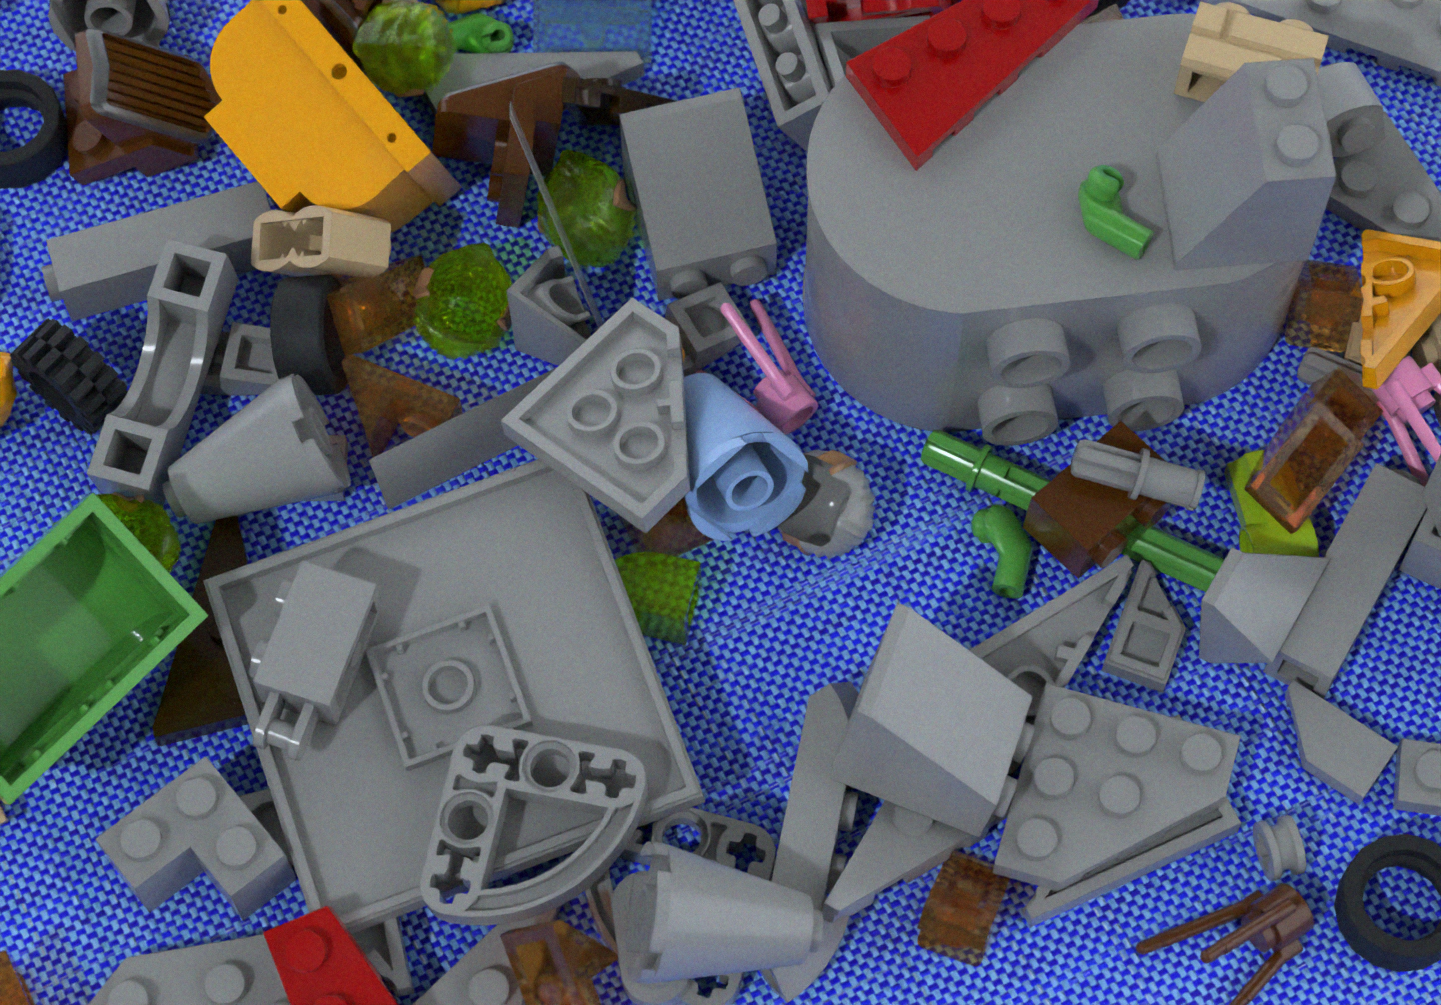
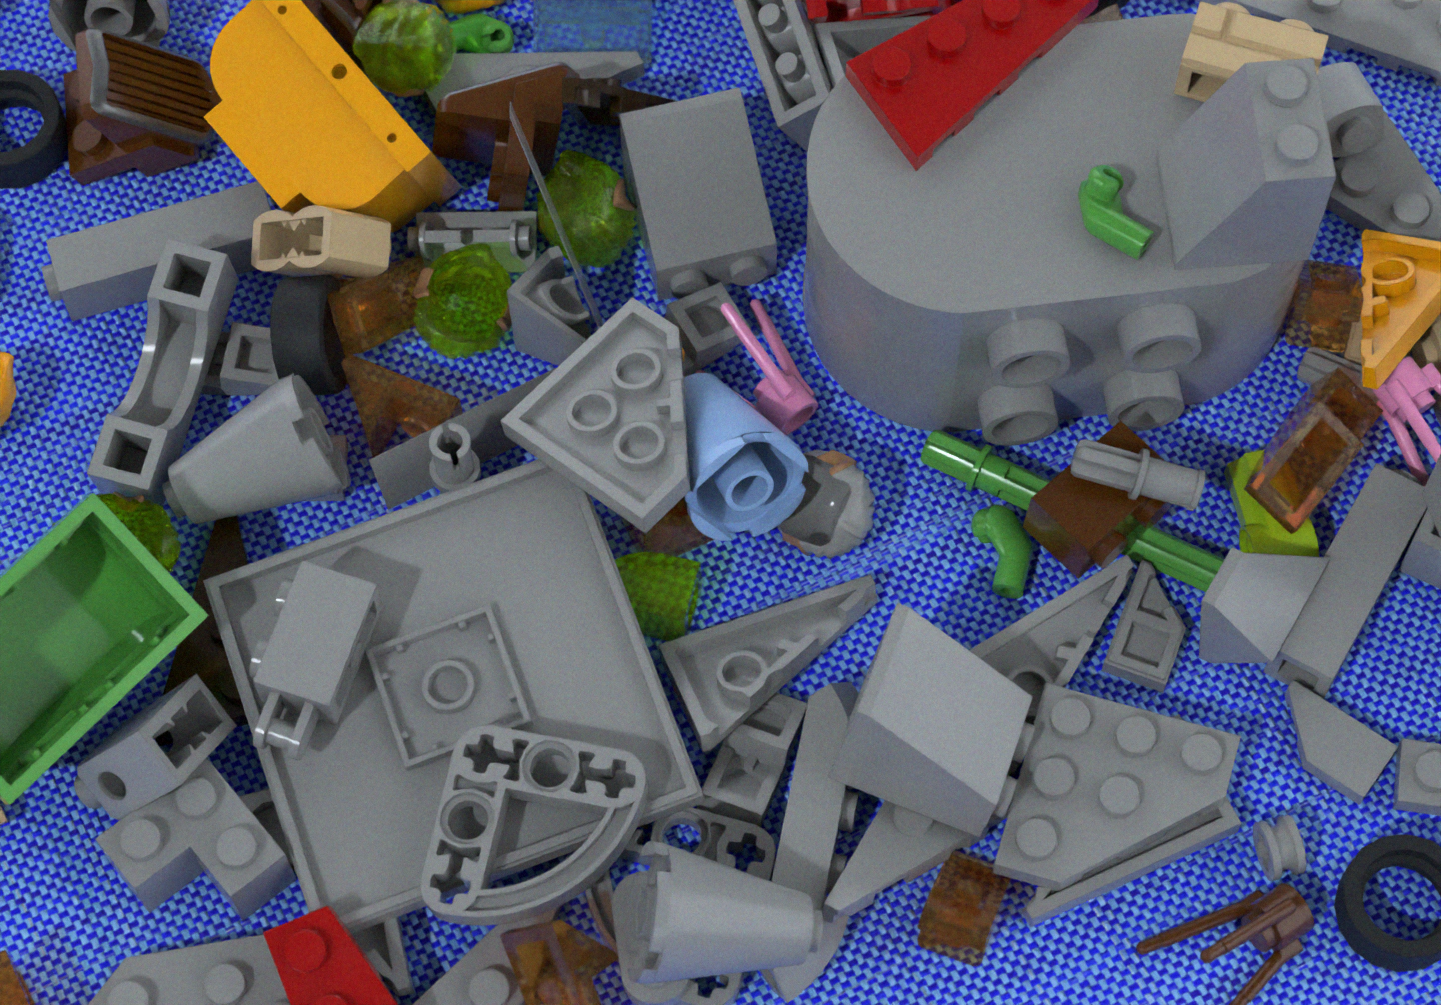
black tyre [10,318,128,435] -> none
none -> light grey torso [74,674,237,820]
none -> light grey hinge [407,211,537,274]
none -> light grey pin [429,423,481,495]
none -> light grey wing [658,574,878,752]
none -> light grey slope [697,692,808,827]

